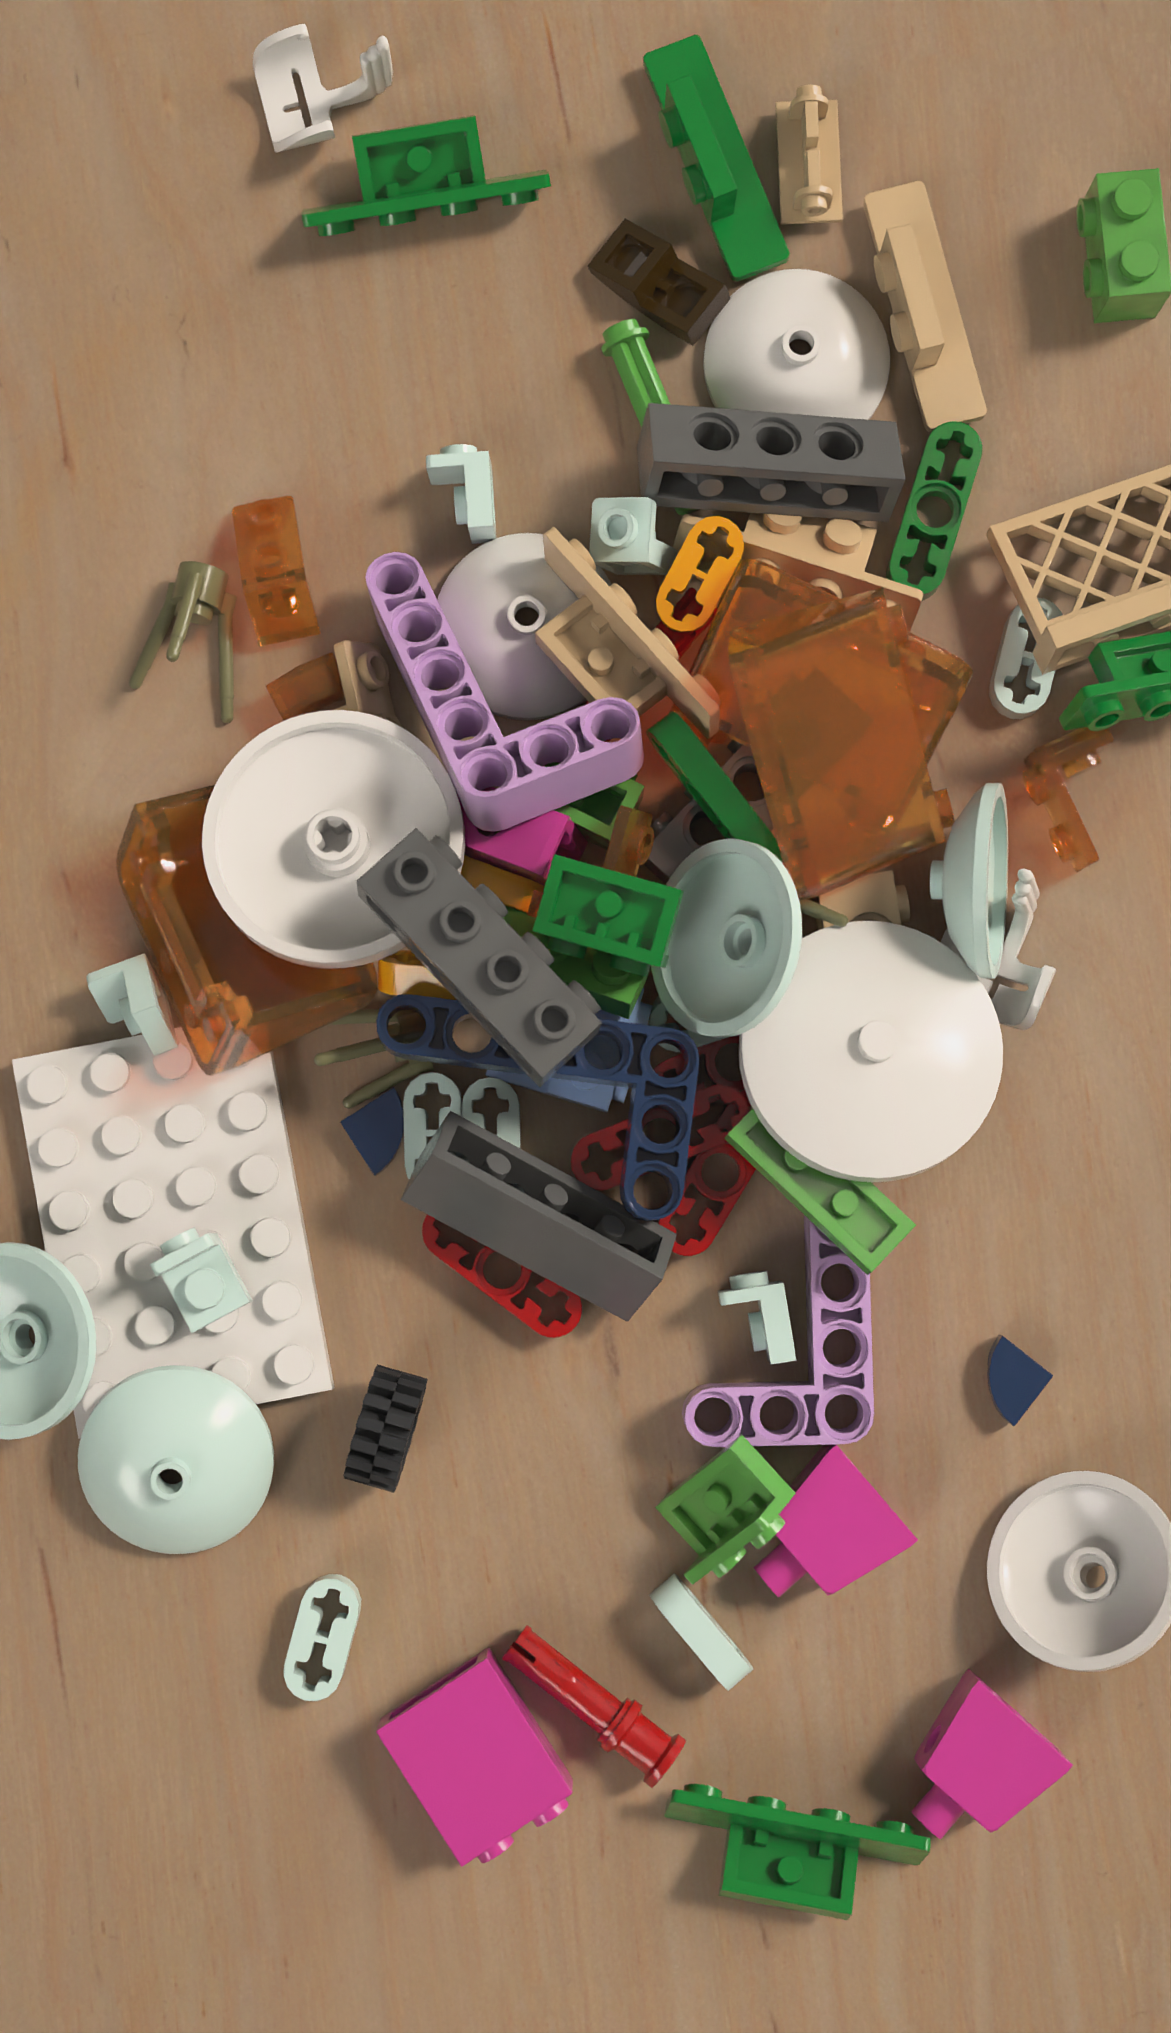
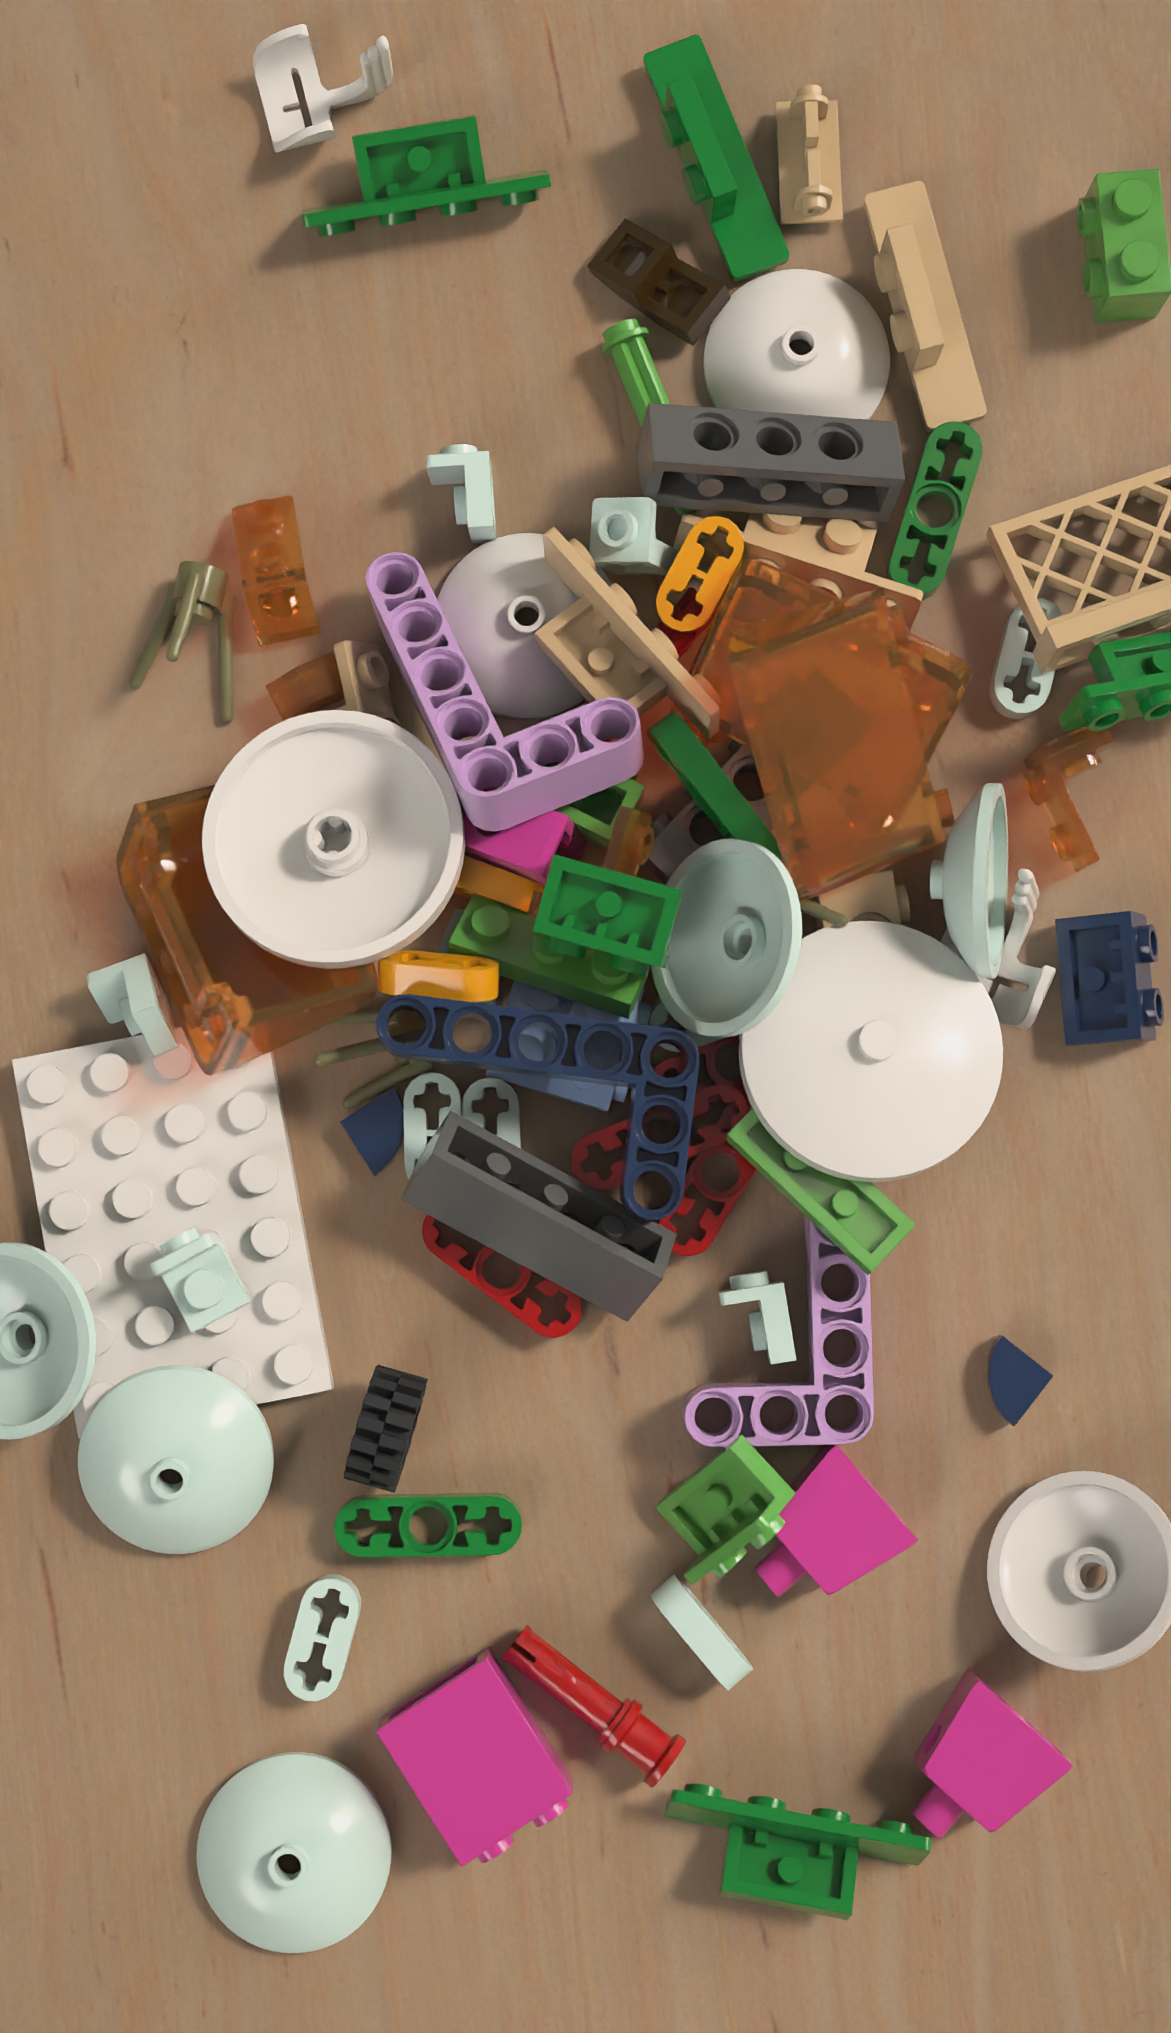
dark grey brick [356,828,602,1088] -> none
none -> light aqua dish [196,1752,392,1953]
none -> green beam [334,1493,523,1557]
none -> dark blue bracket [1055,911,1164,1046]

